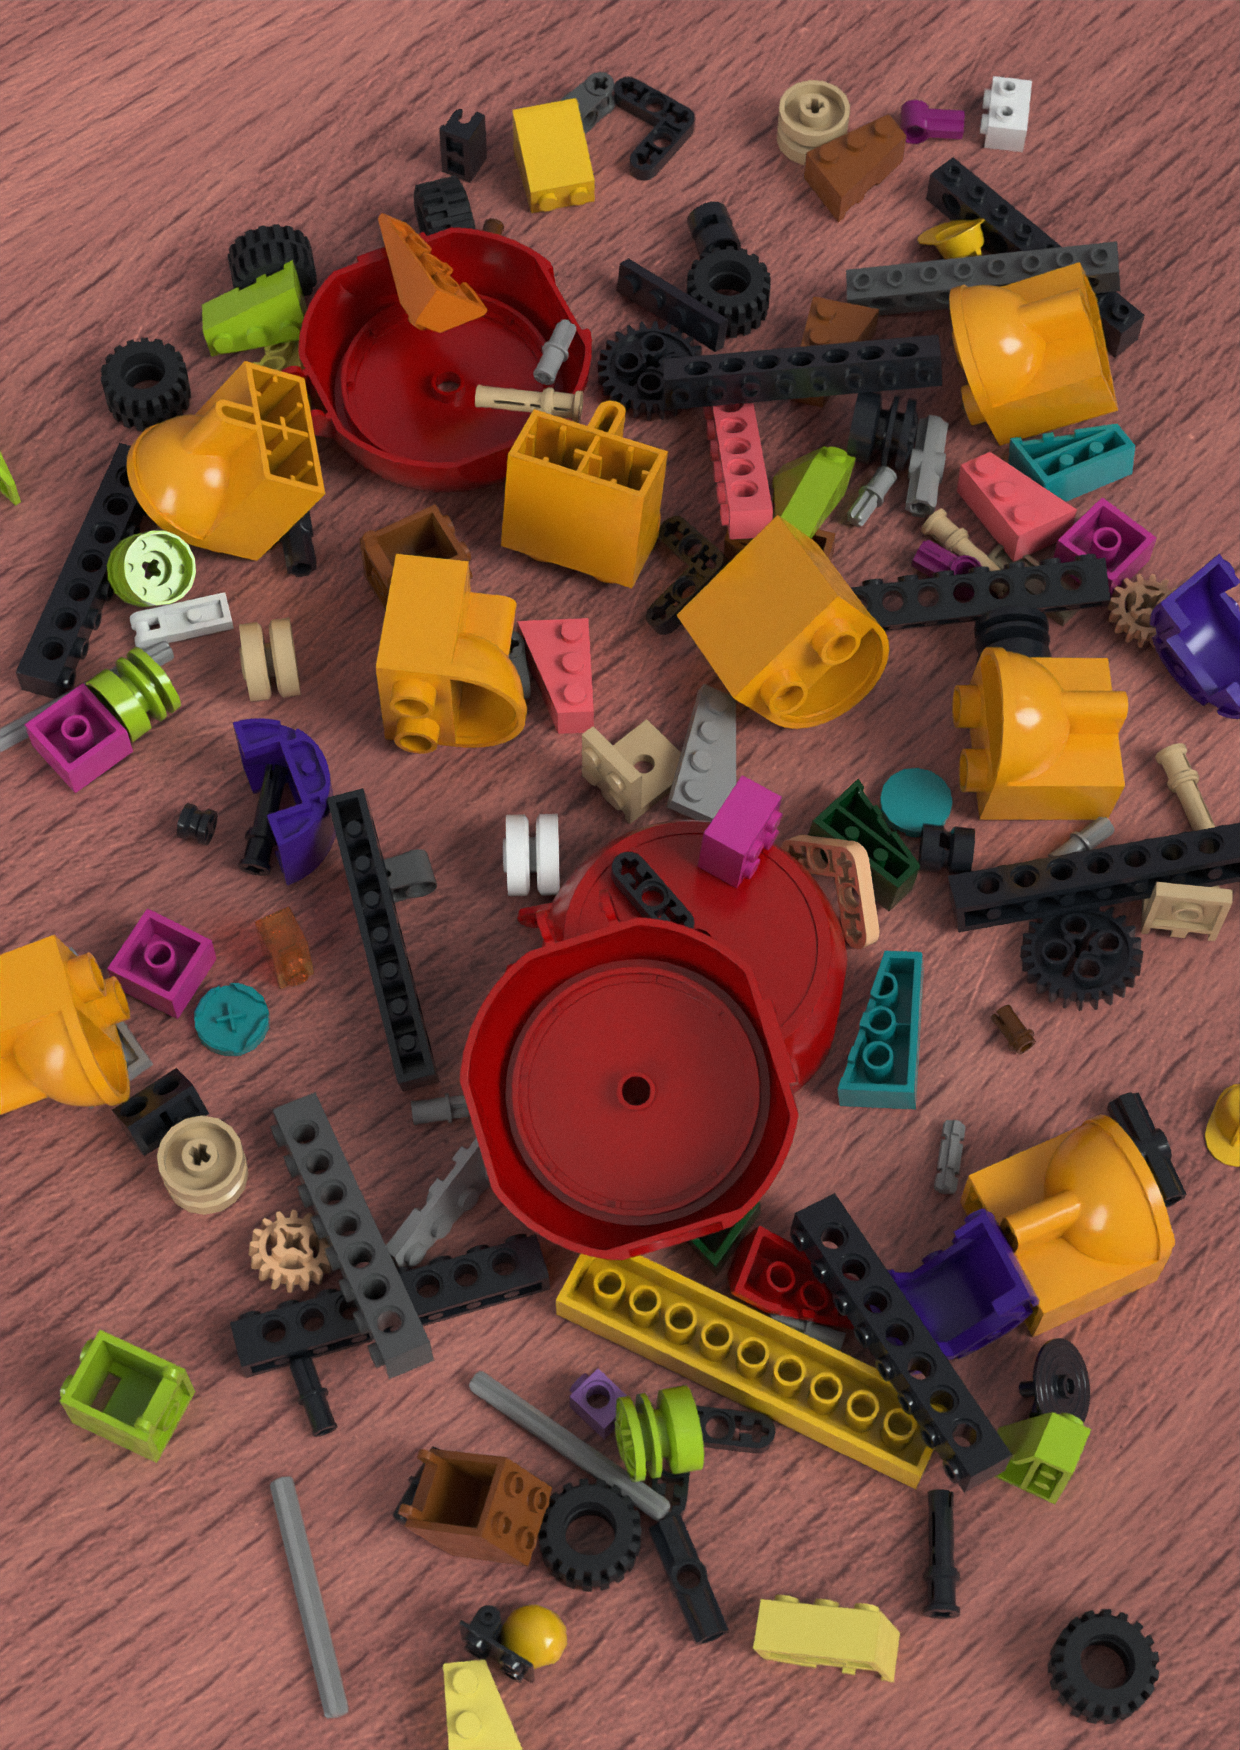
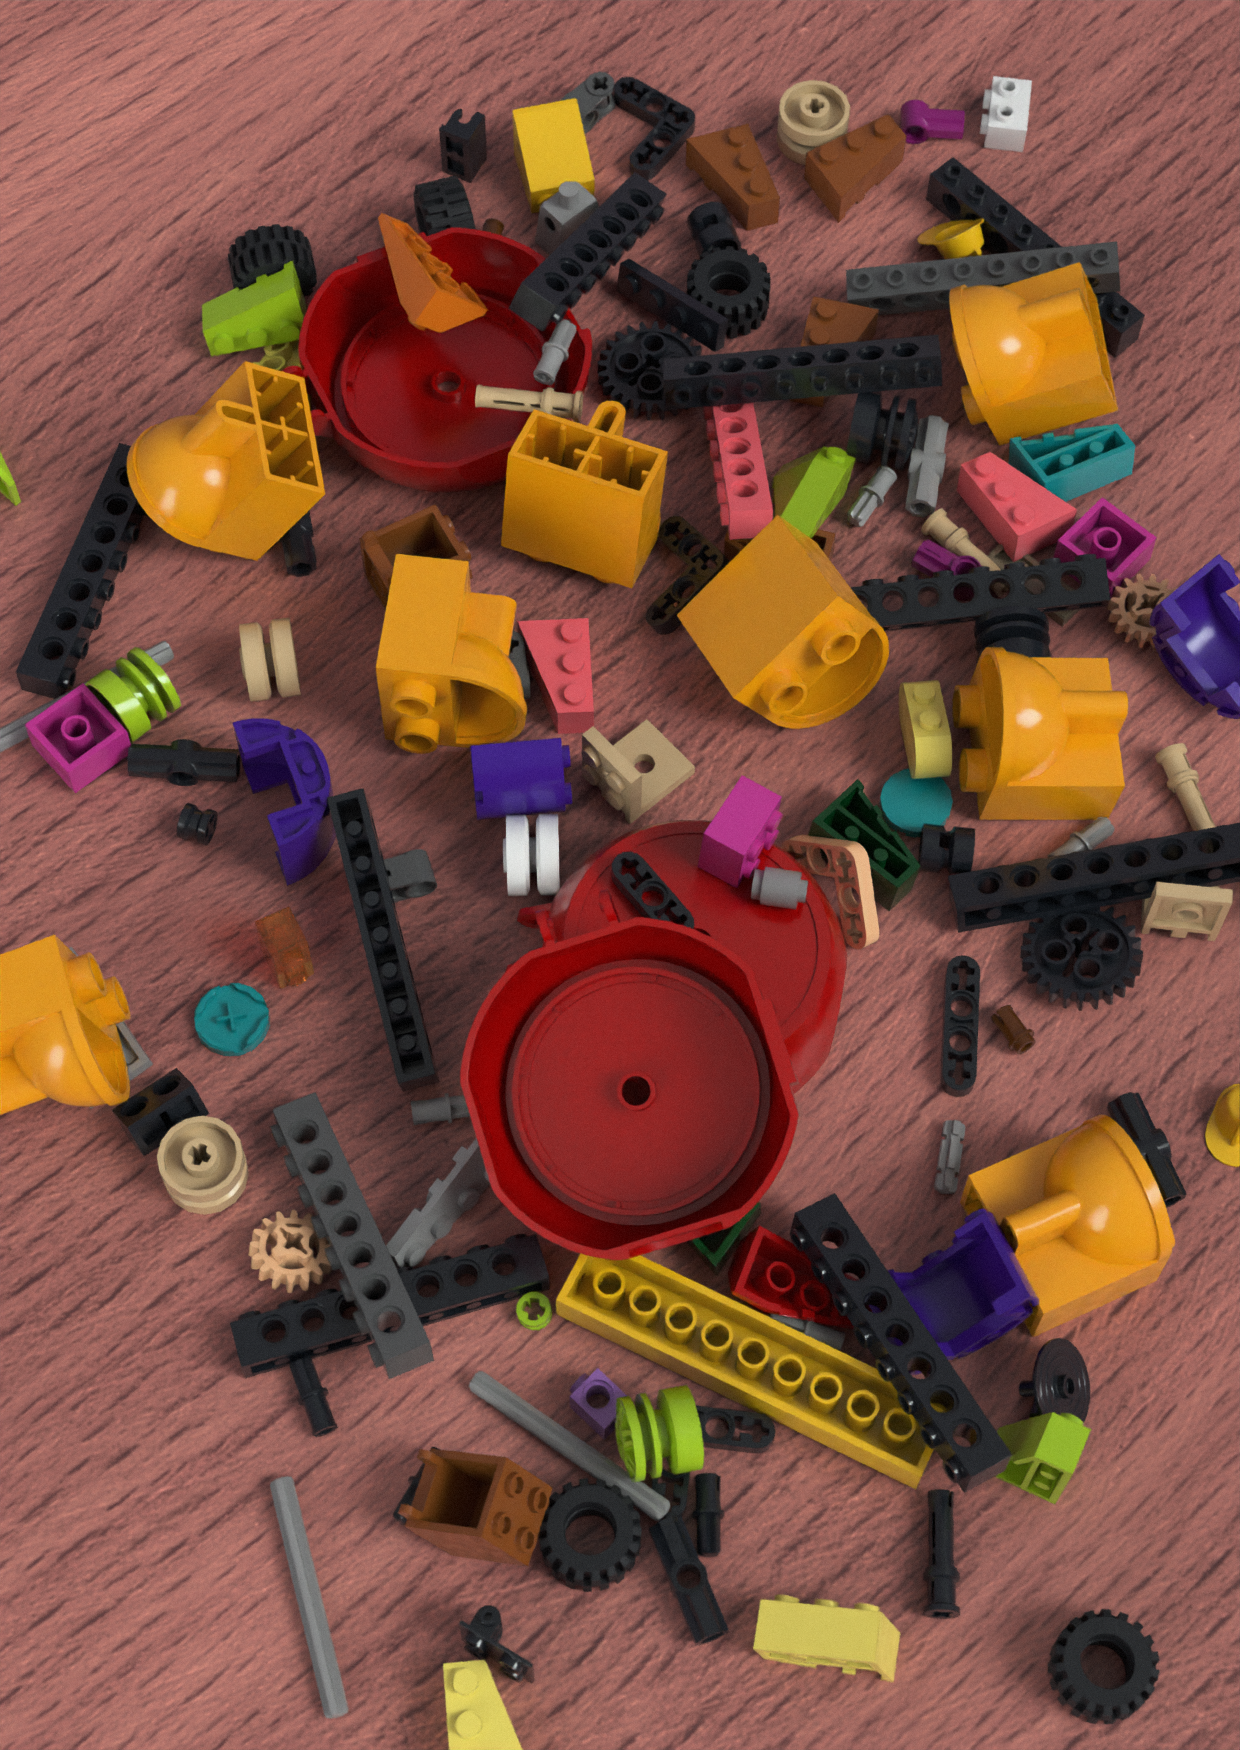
lime container [60,1330,195,1463] -> none
black tyre [101,338,191,431] -> none
lime wheel [107,530,196,607] -> none
dark pink brick [107,908,217,1019] -> none
white plate [130,592,234,651] -> none
black pin [238,764,288,876] -> none
yellow hair [501,1605,567,1669] -> none
light grey wing [666,684,736,821] -> none
teal wedge [837,951,924,1110] -> none
none -> black piece [127,739,241,786]
none -> dark purple cylinder [470,738,573,820]
none -> black brick [509,172,667,332]
none -> lime bush [516,1292,552,1330]
none -> light grey torso [535,181,599,255]
none -> dark orange wedge [685,124,780,231]
none -> black axle [692,1473,725,1557]
none -> light grey brick [751,867,808,910]
none -> light yellow brick [899,680,952,779]
none -> black beam [940,955,980,1097]

